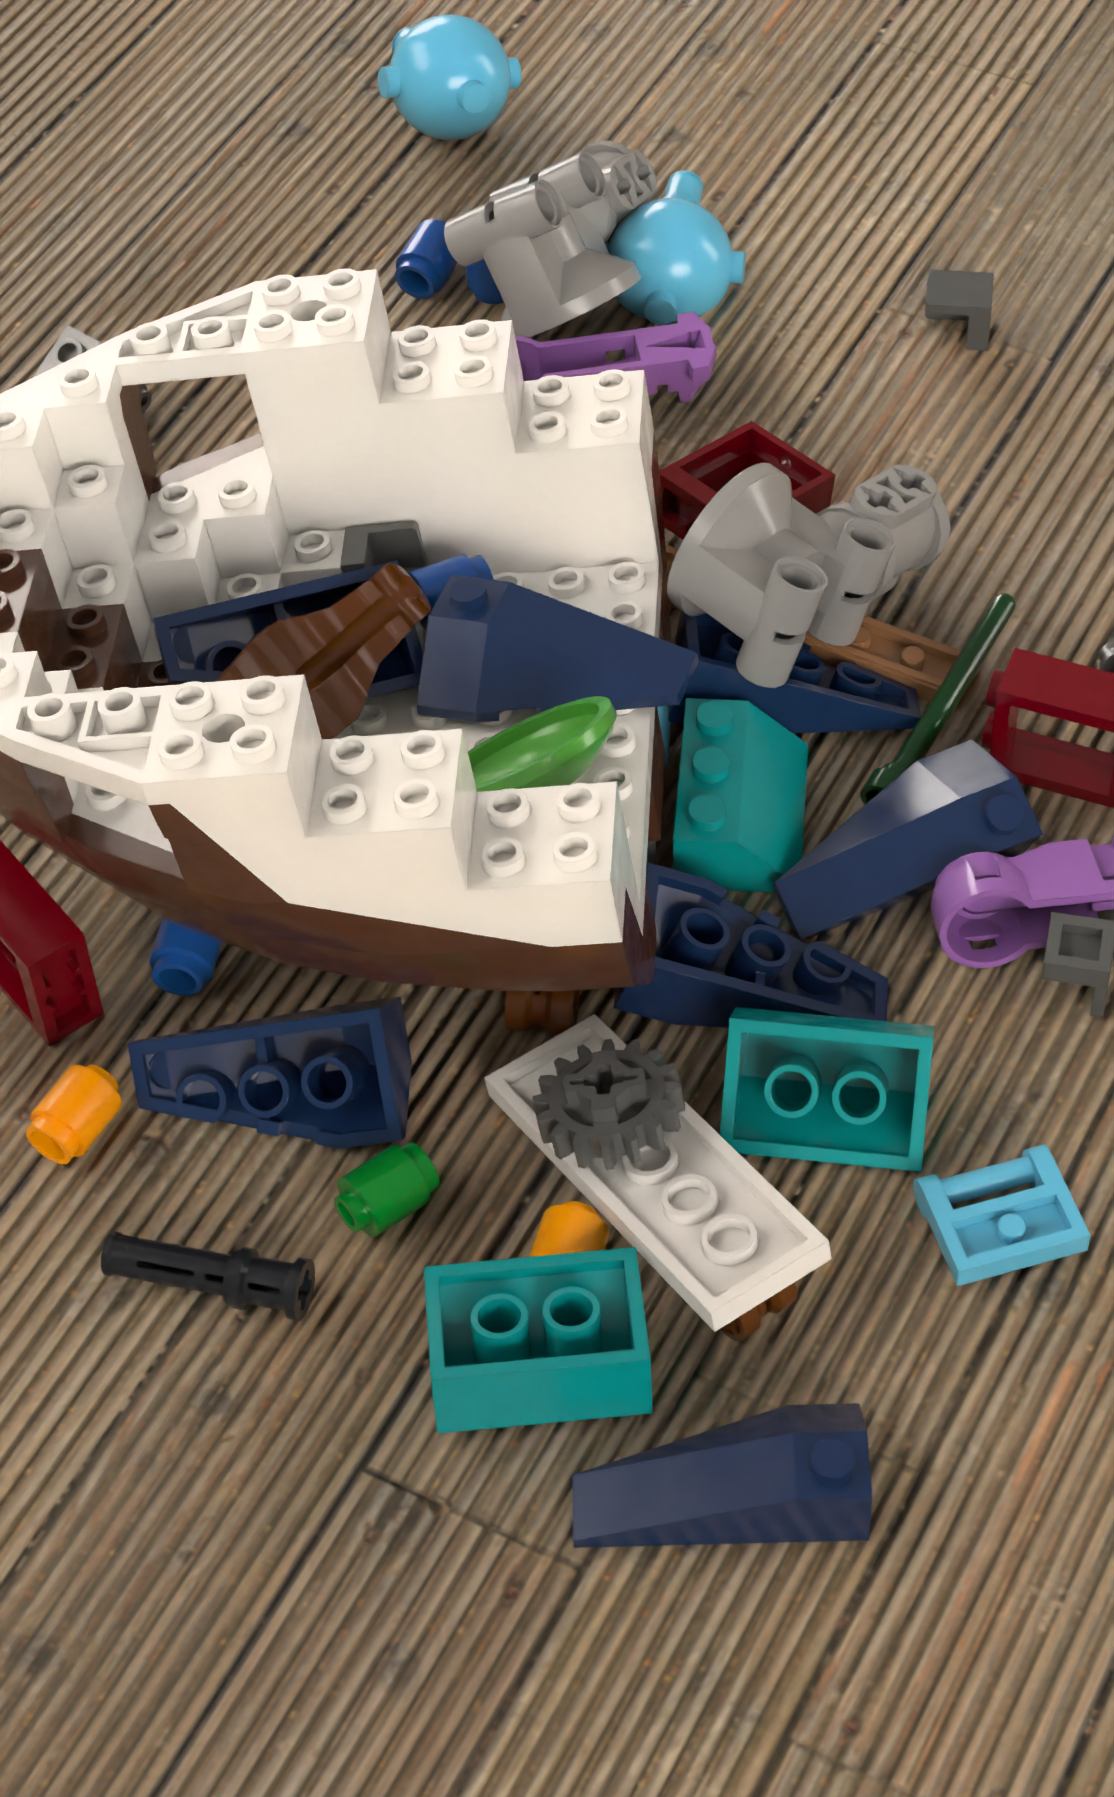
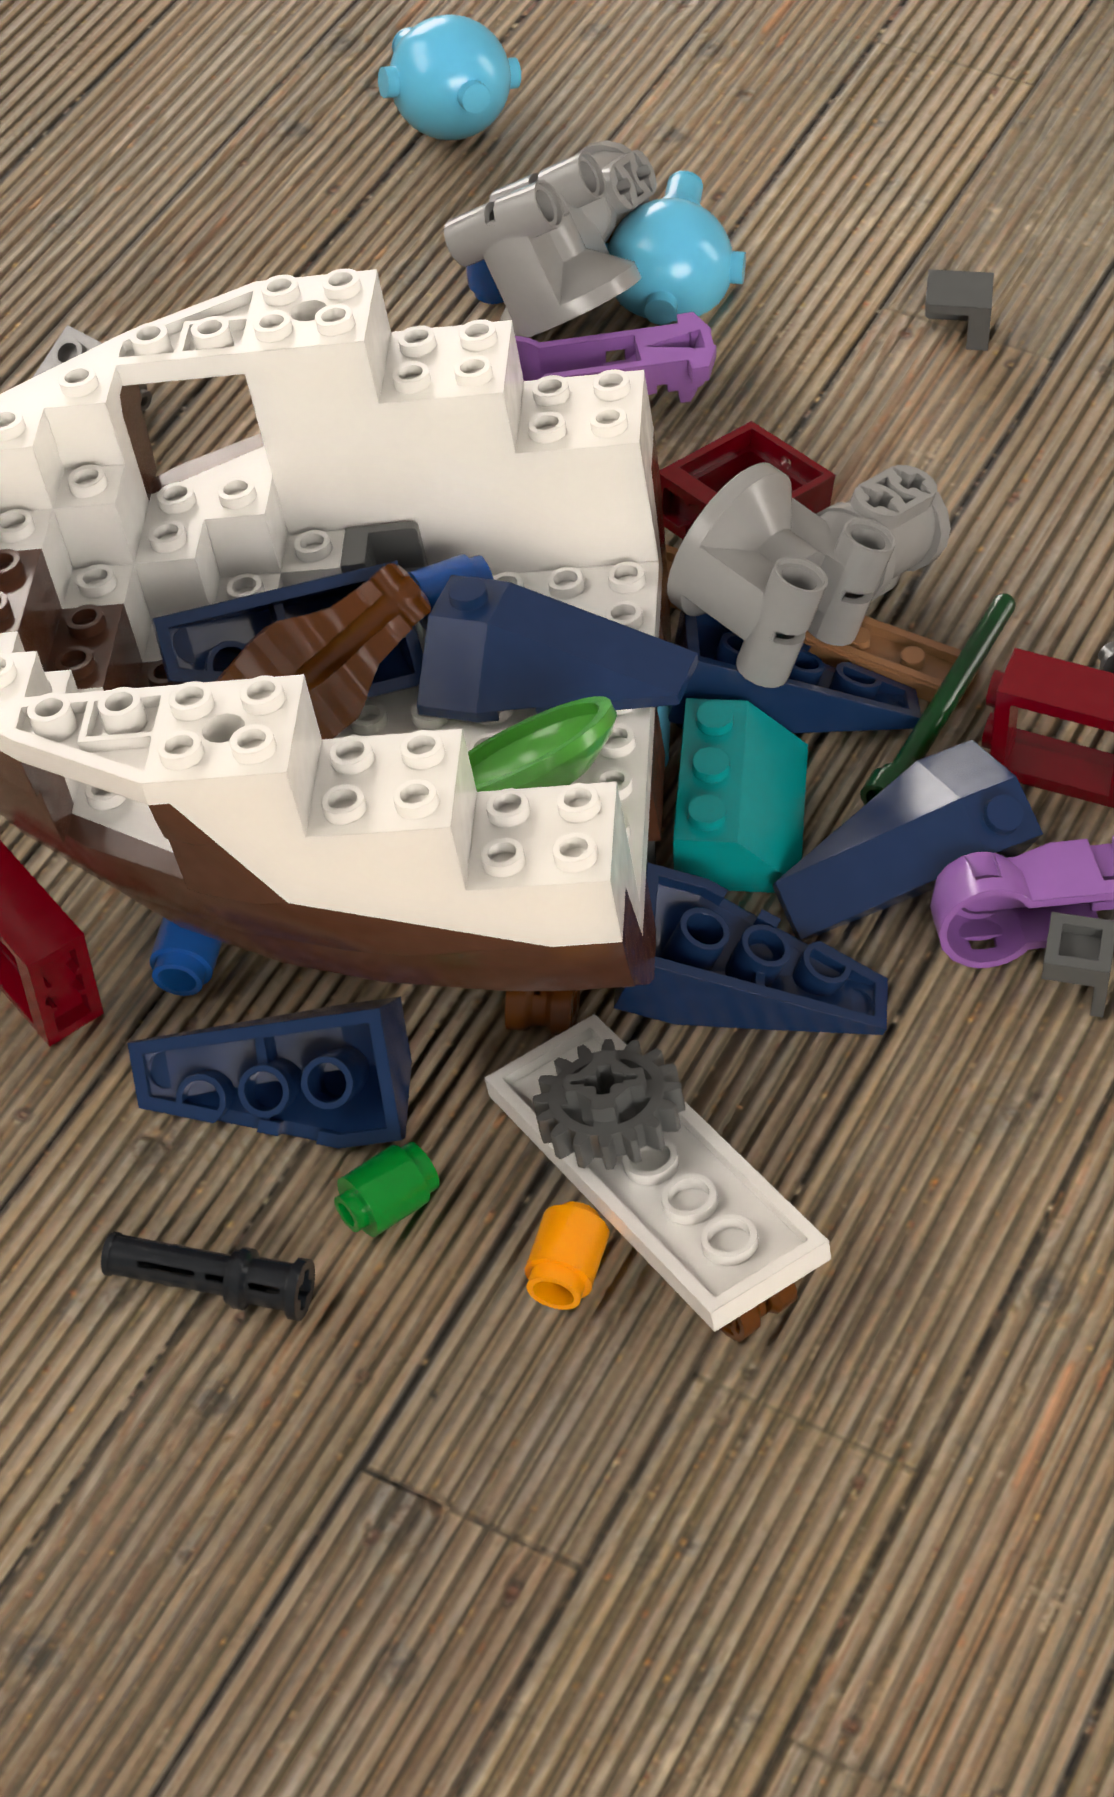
light orange brick [26,1064,122,1164] -> none
blue brick [395,219,458,299] -> none
teal slope [424,1247,653,1434] -> none
dark blue wedge [572,1403,872,1548] -> none
teal slope [720,1007,935,1172] -> none
medium azure plate [913,1144,1091,1286] -> none

